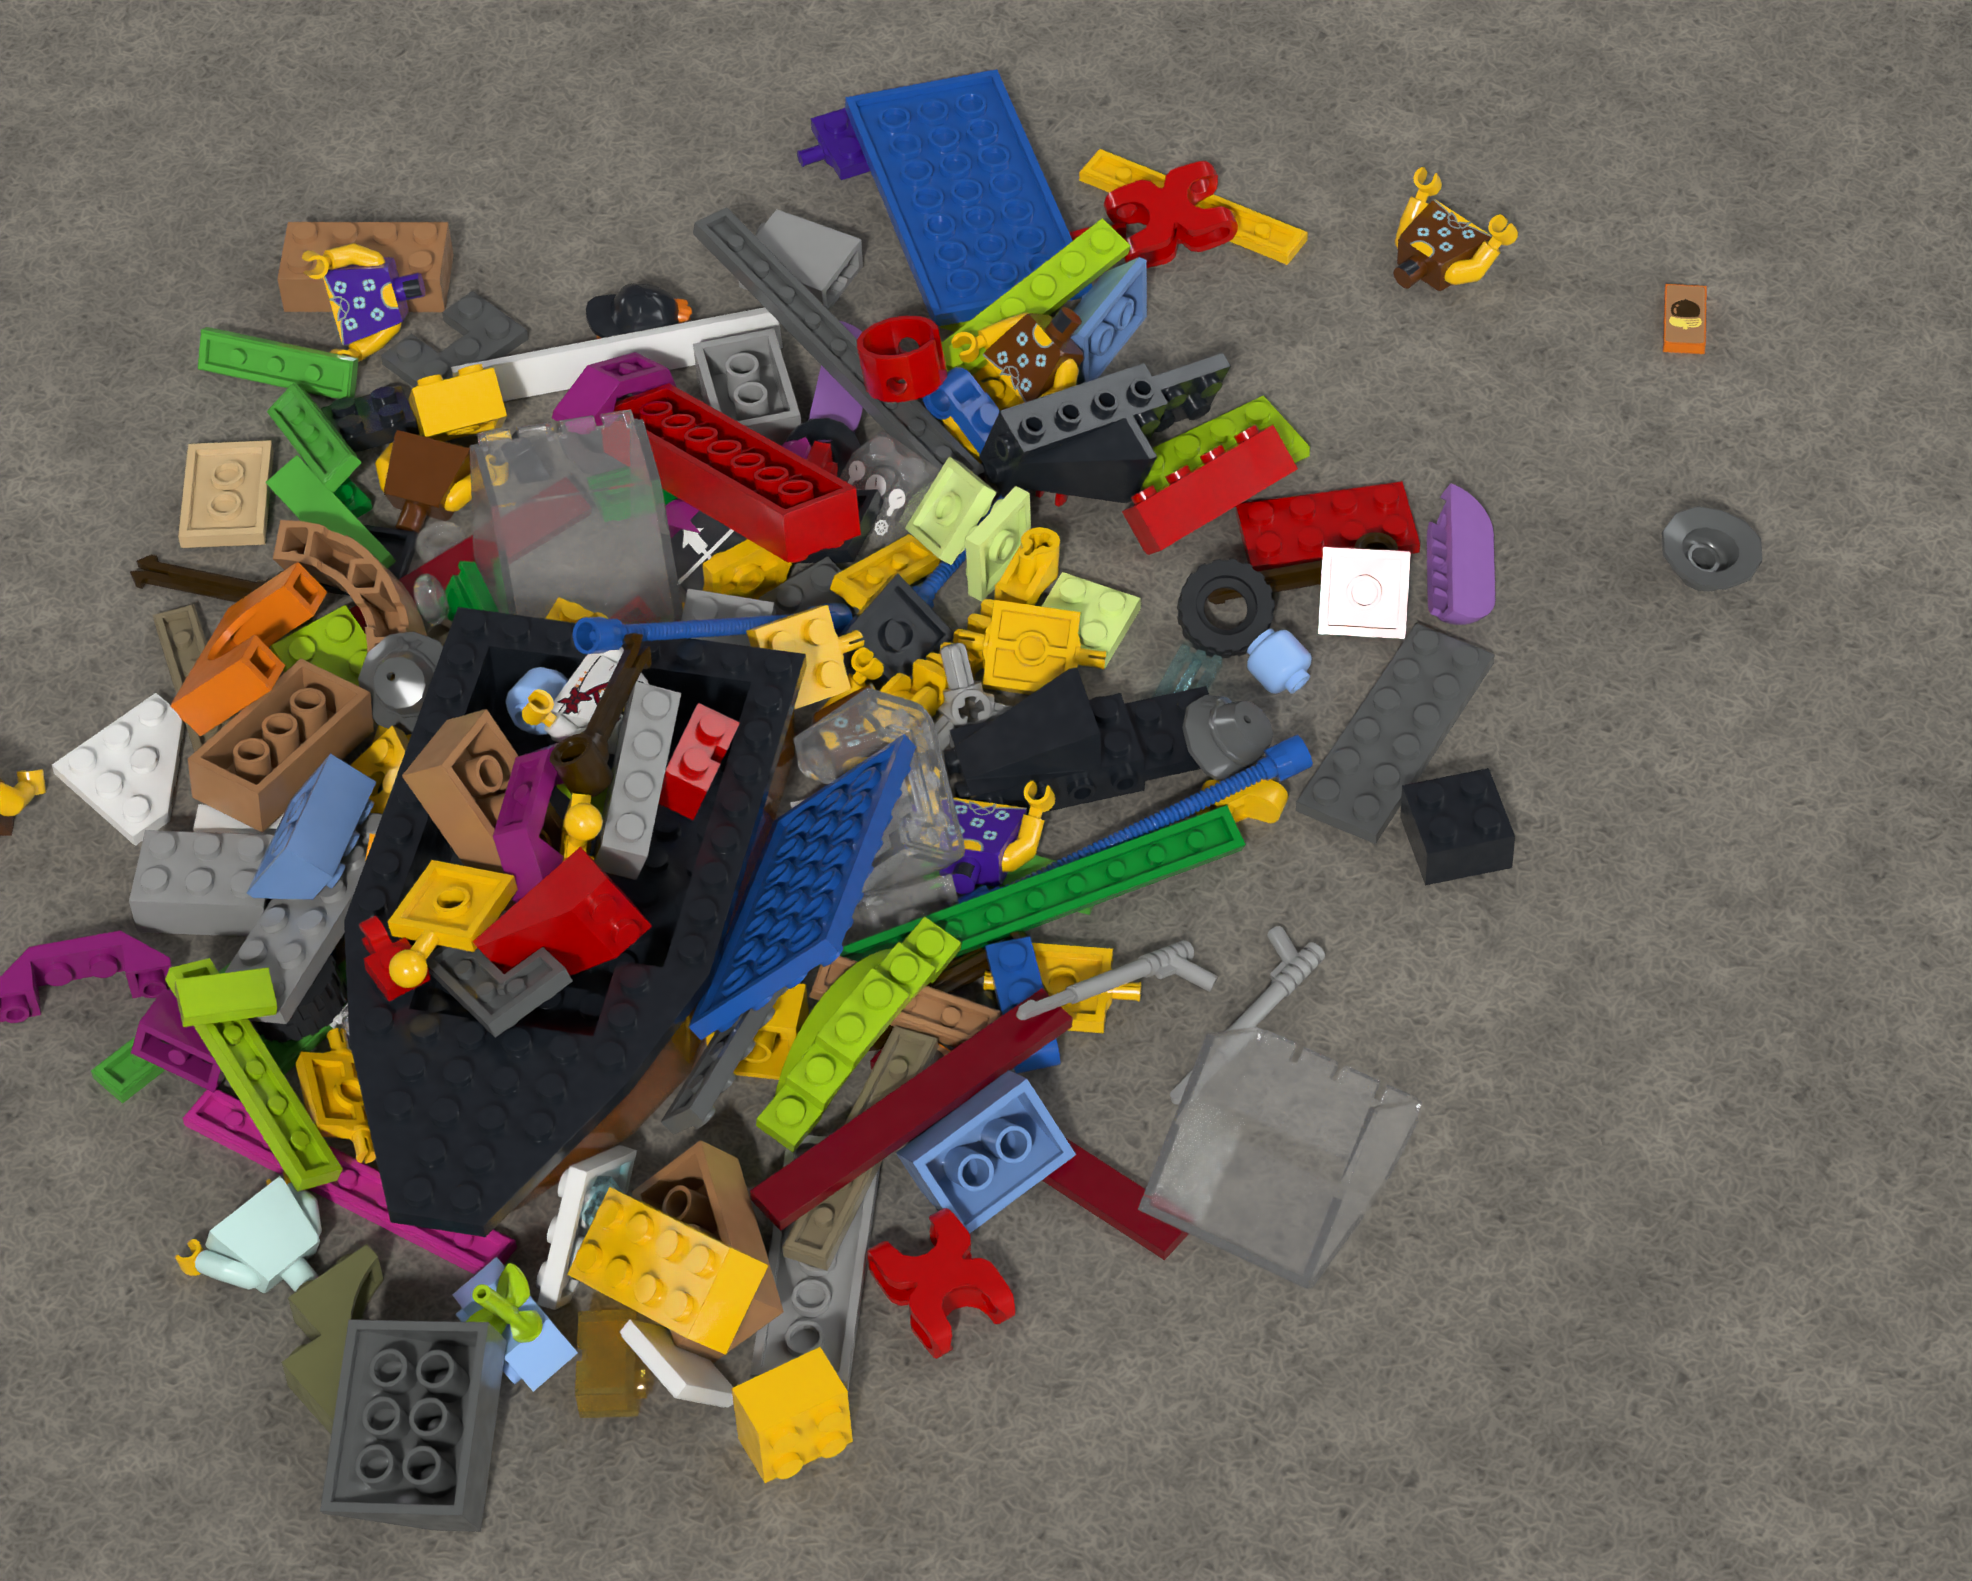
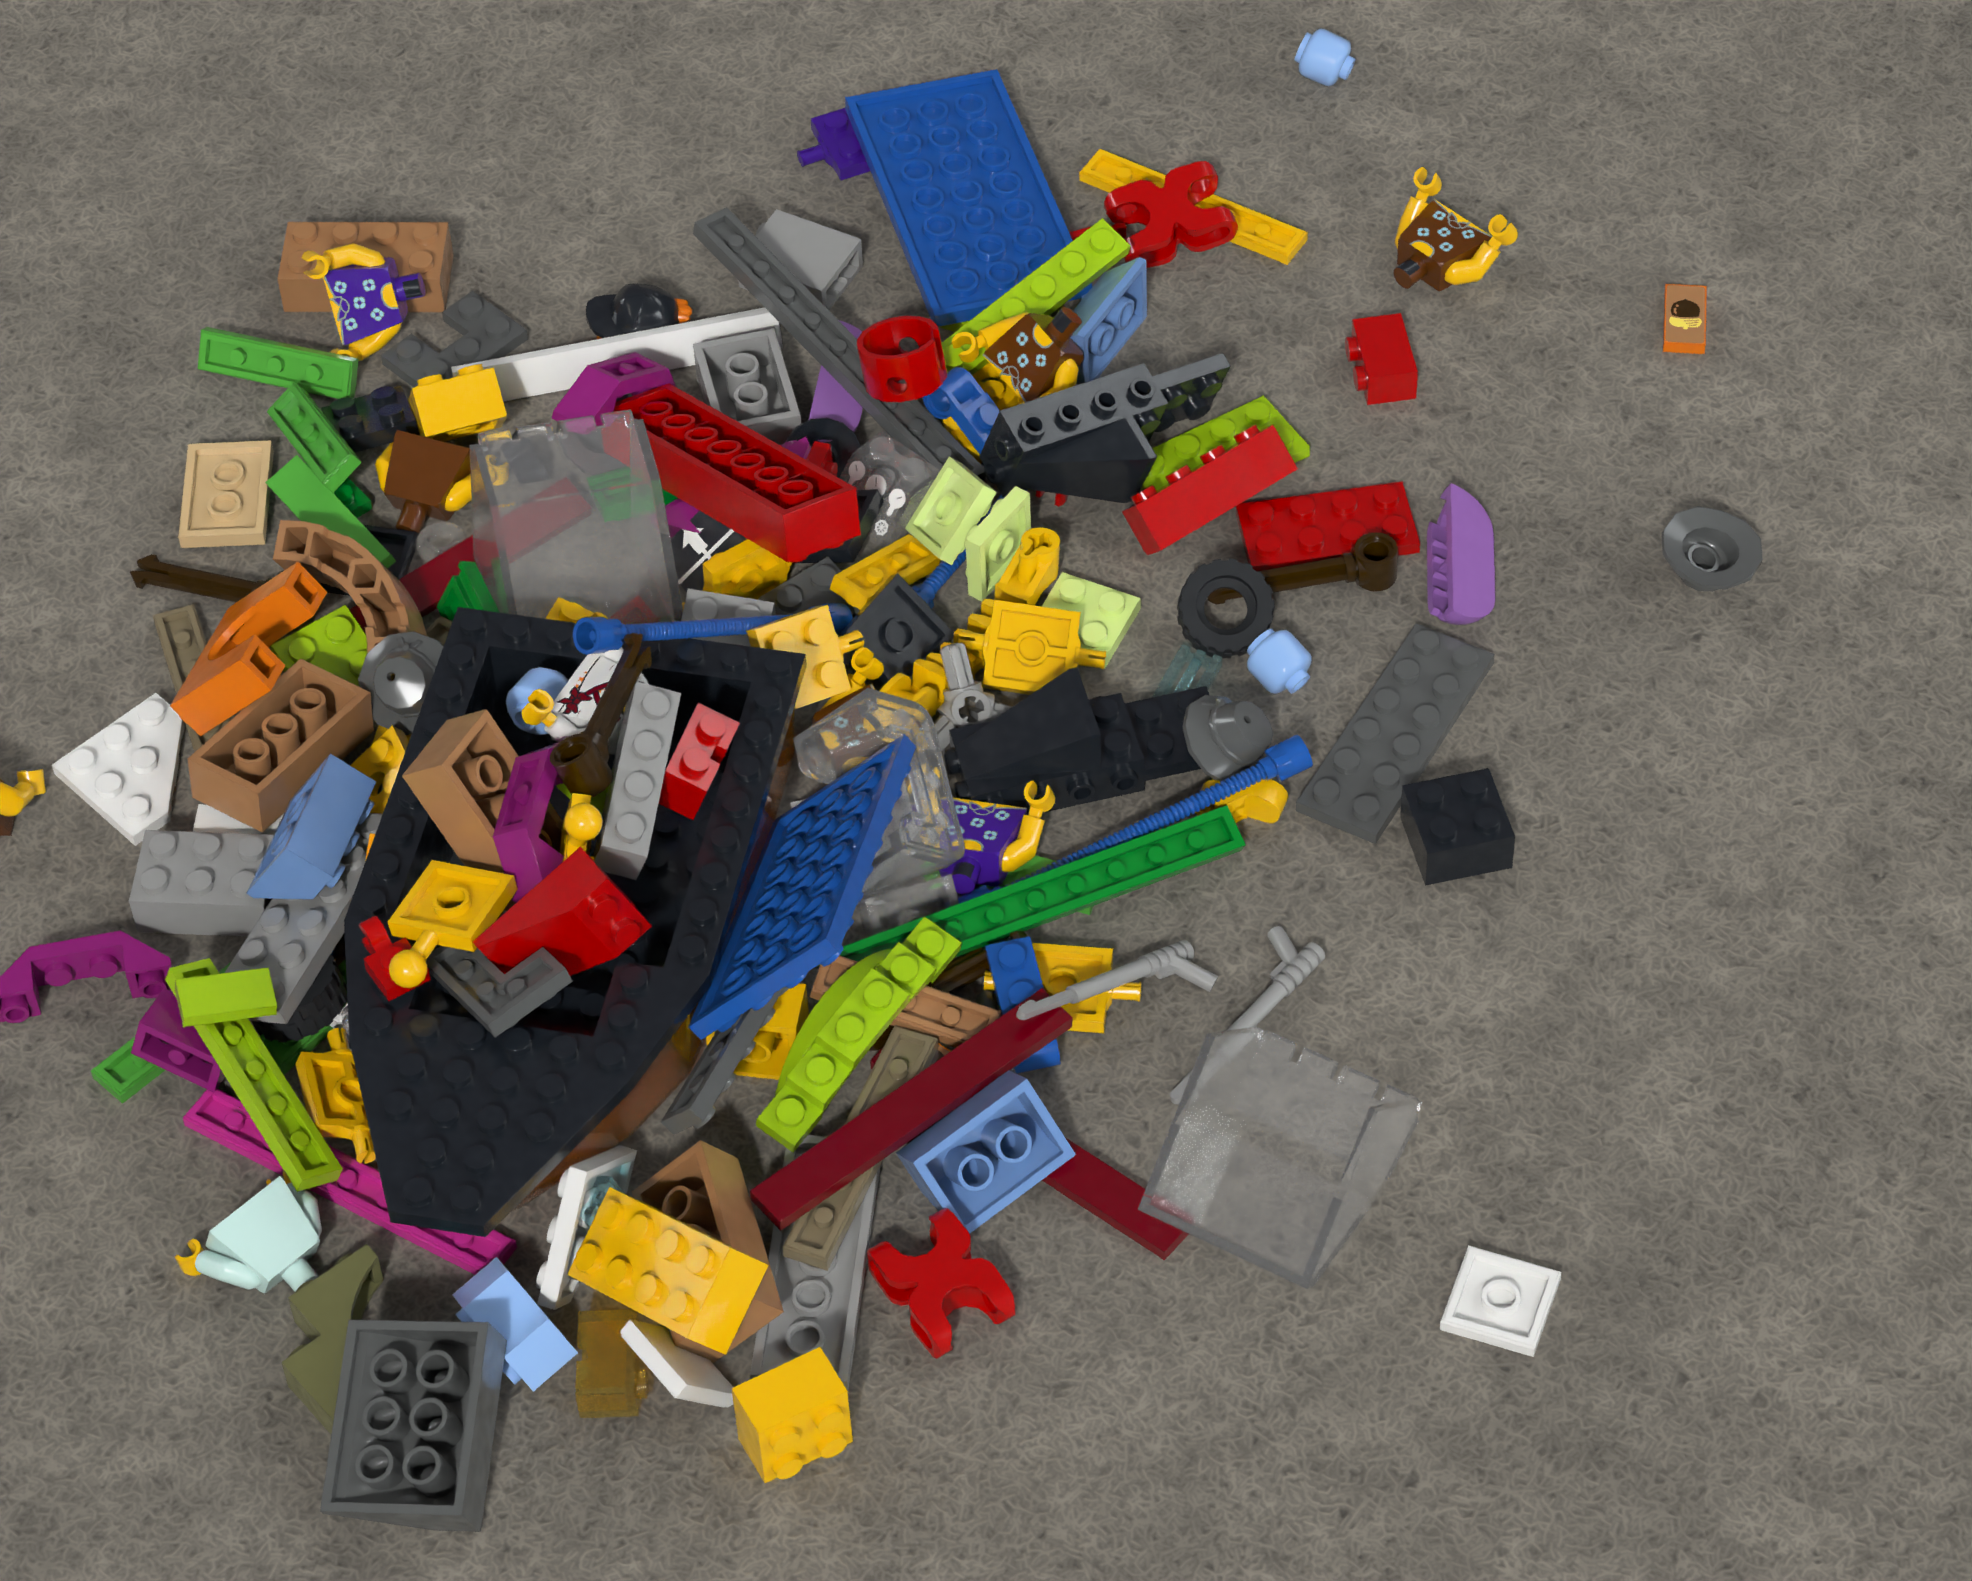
clear piece [414,574,449,626] -> none
lime plant [466,1263,543,1343] -> none
plate [1318,546,1411,639] -> none
none -> light blue head [1294,28,1356,86]
none -> red brick [1345,313,1418,405]
none -> white tile [1440,1245,1562,1357]

